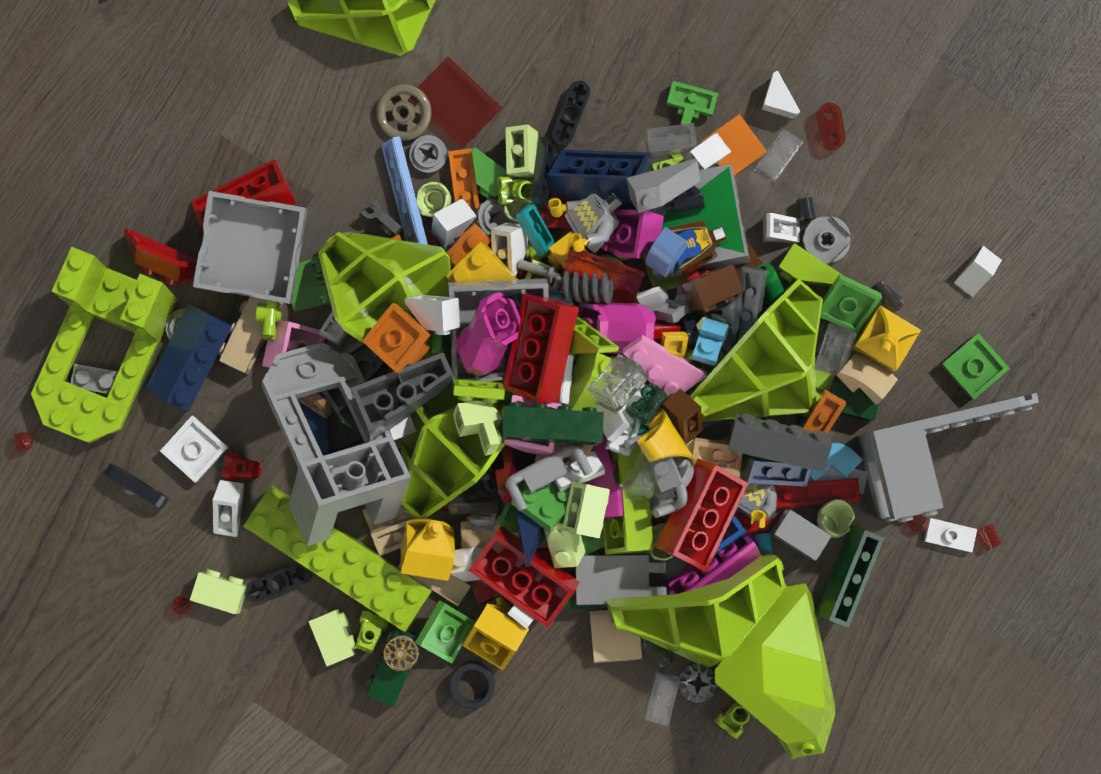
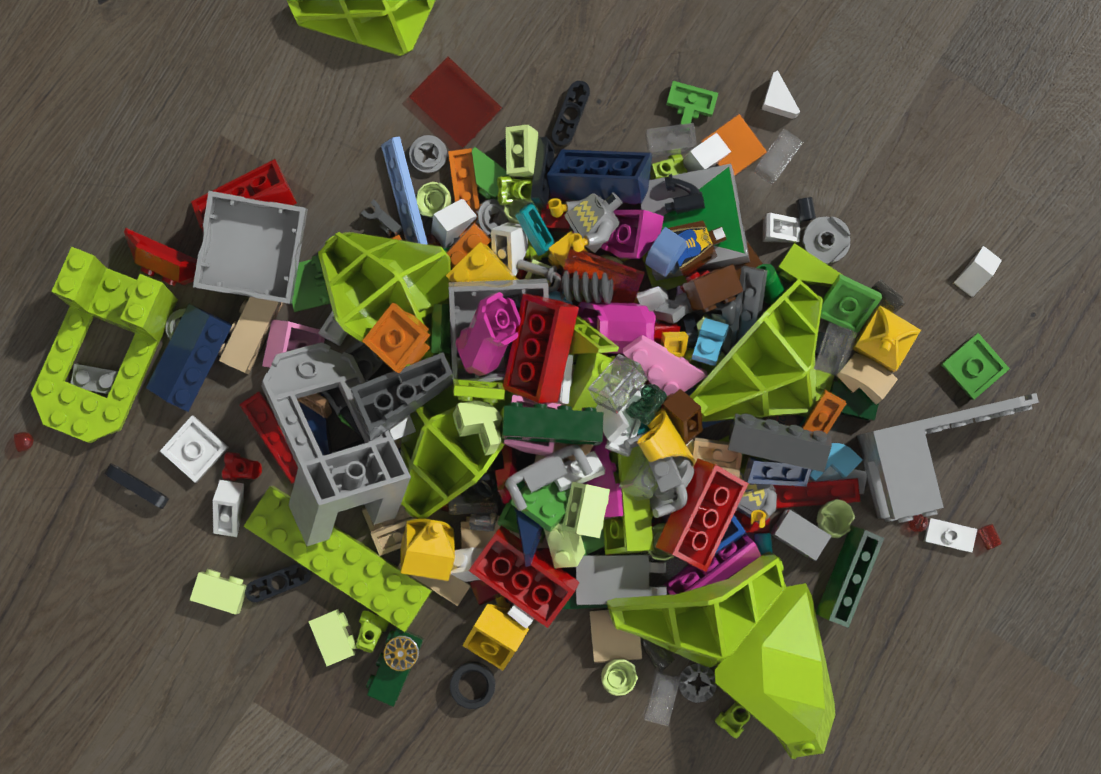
clear red hinge [172,595,193,615] -> none
lime plate [256,301,282,341] -> none
dark tan plate [376,84,431,141] -> none
white slope [405,295,460,335] -> none
bright green plate [415,600,476,664] -> none
light grey slope [627,159,700,213] -> none
clear red plate [817,103,846,151] -> none
none -> red tile [239,392,298,484]
none -> yellowish green hair [601,659,638,696]

